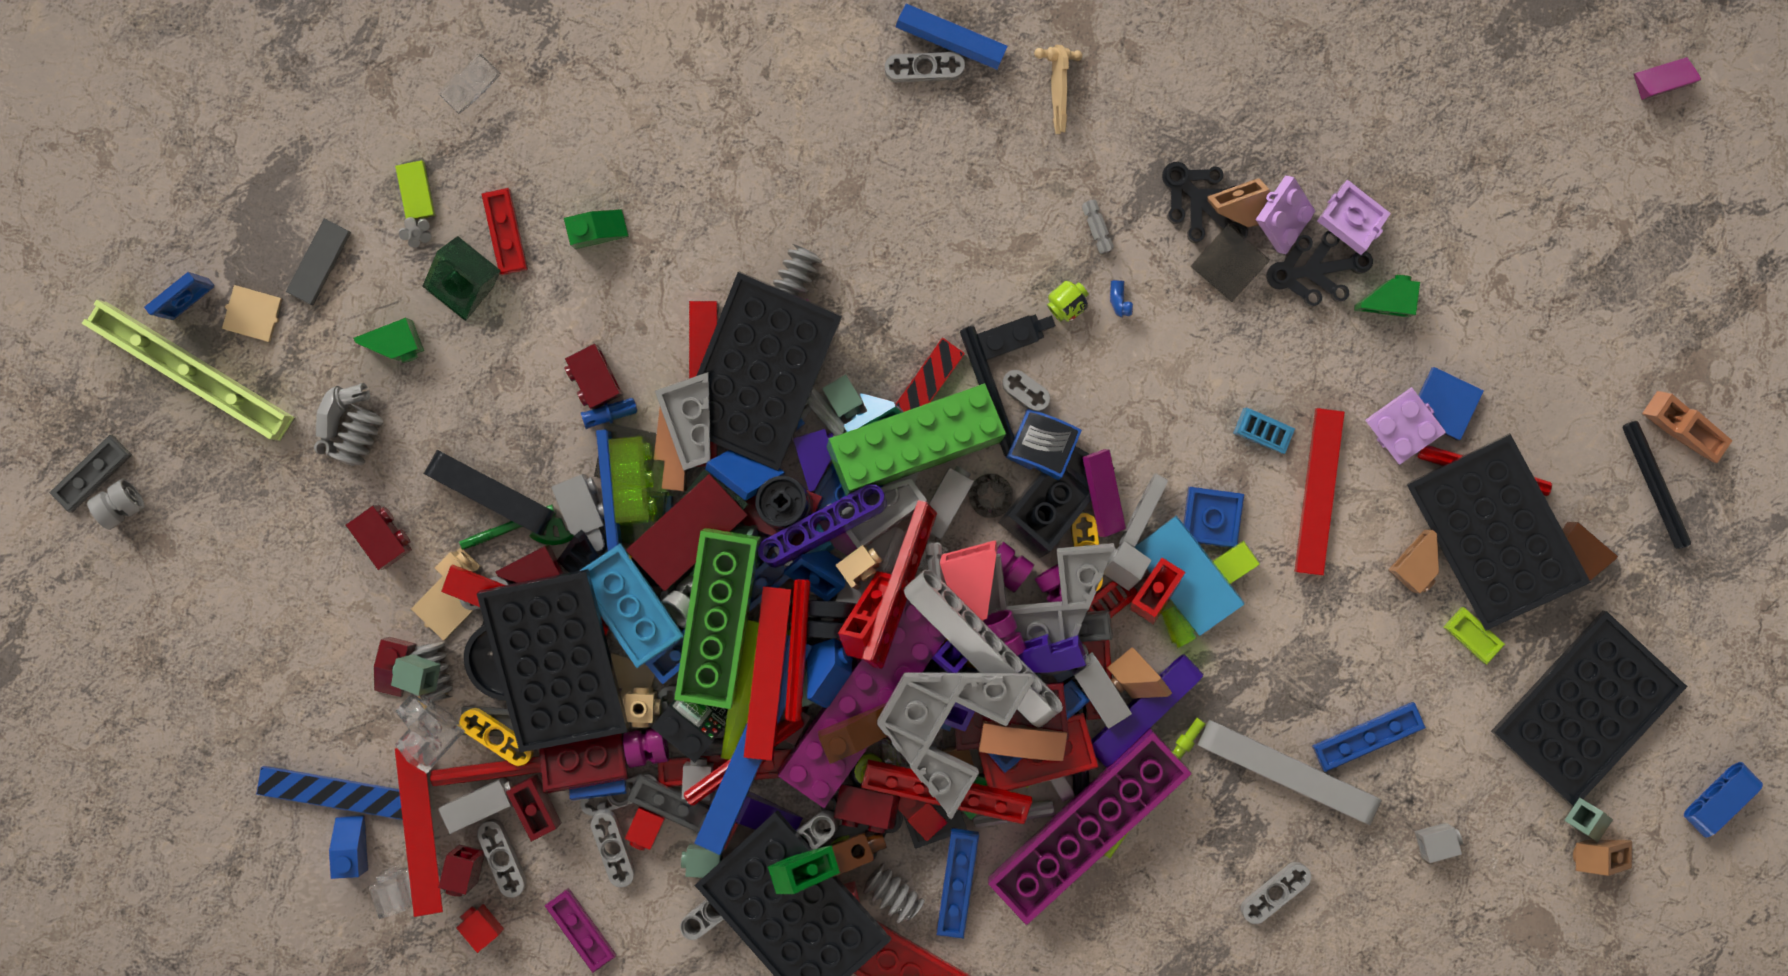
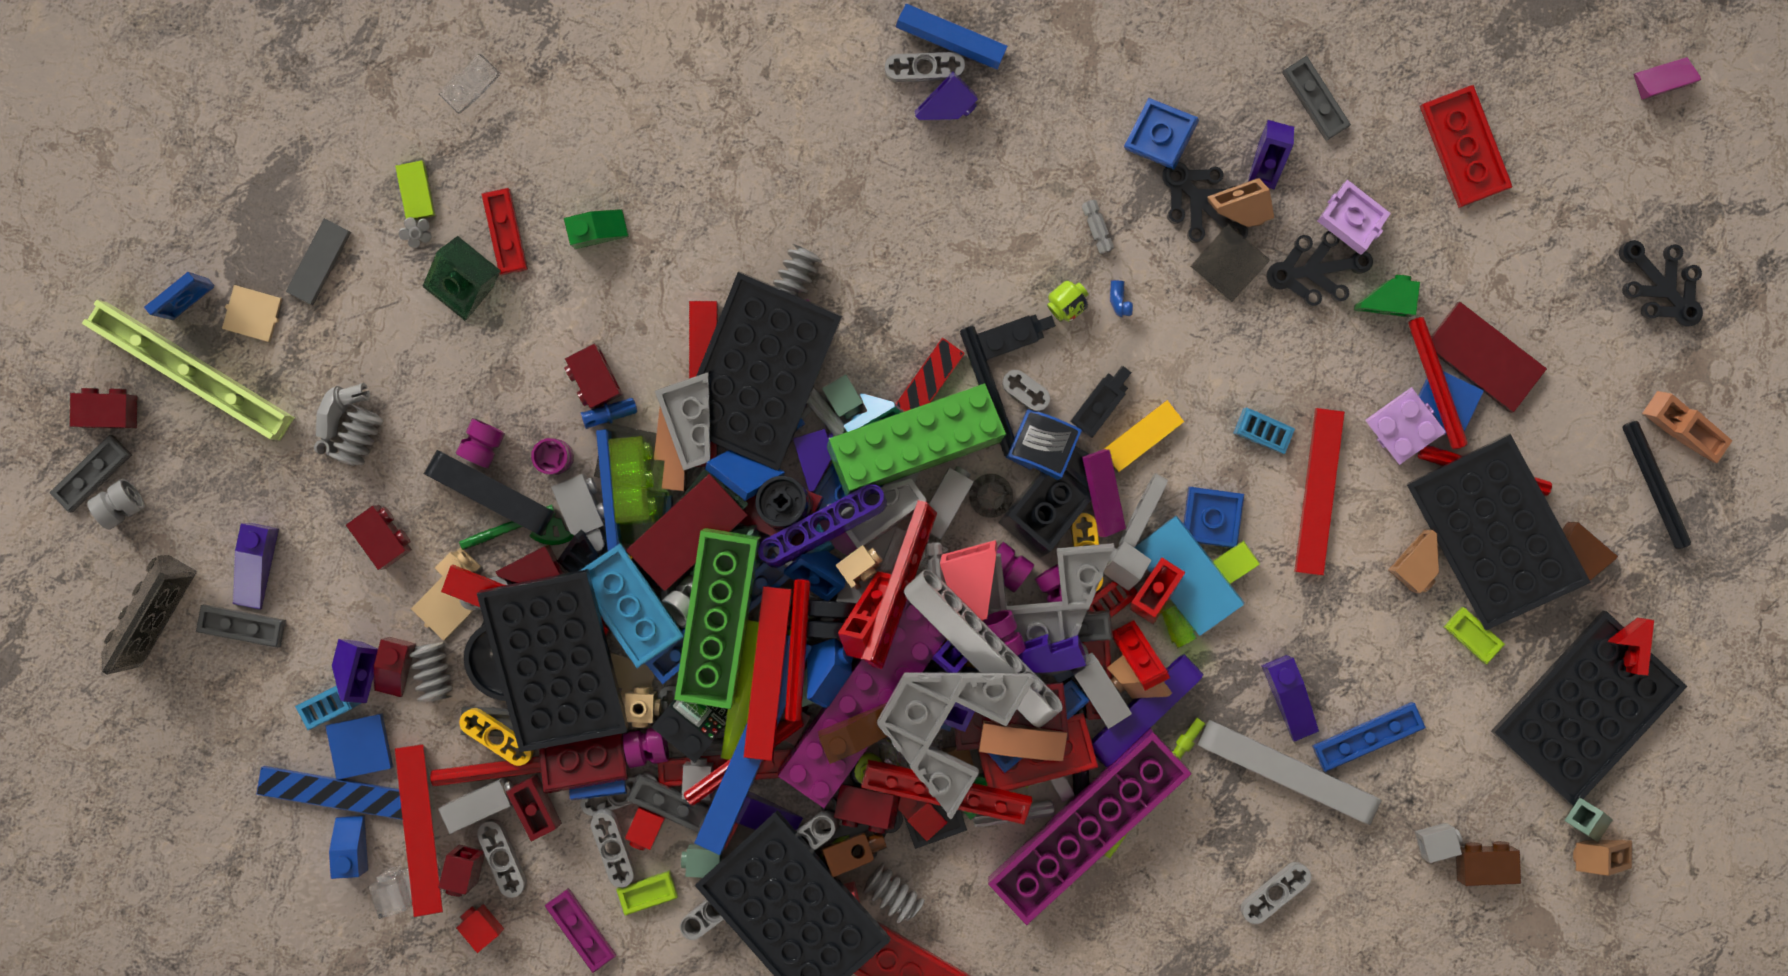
green slope [353,318,424,363] -> none
sand green brick [391,654,441,696] -> none
clear brick [395,693,465,773] -> none
green slope [768,846,840,894] -> none
blue tile [936,828,979,939] -> none
tan piece [1034,45,1083,134] -> none
lavender plate [1255,175,1315,255] -> none
blue beam [1684,762,1763,838] -> none
none -> dark red brick [69,388,138,429]
none -> clear smoke slope [101,555,197,675]
none -> dark grey tile [196,604,286,648]
none -> slope [233,523,279,610]
none -> dark azure slope [295,685,361,730]
none -> blue tile [325,713,393,780]
none -> dark purple slope [332,639,378,703]
none -> magenta wheel [455,418,506,469]
none -> magenta wheel [531,438,574,475]
none -> lime tile [616,870,678,916]
none -> dark purple slope [914,71,978,120]
none -> black hinge [1070,366,1132,438]
none -> yellow tile [1102,400,1184,472]
none -> red tile [1112,620,1170,691]
none -> blue tile [1124,98,1199,170]
none -> dark purple slope [1248,120,1294,190]
none -> dark purple slope [1261,655,1319,742]
none -> dark grey tile [1282,56,1351,141]
none -> red axle [1408,317,1468,449]
none -> red tile [1419,85,1513,208]
none -> dark red tile [1431,302,1547,413]
none -> reddish brown brick [1456,841,1521,886]
none -> red slope [1608,617,1654,676]
none -> black plant [1619,240,1703,327]

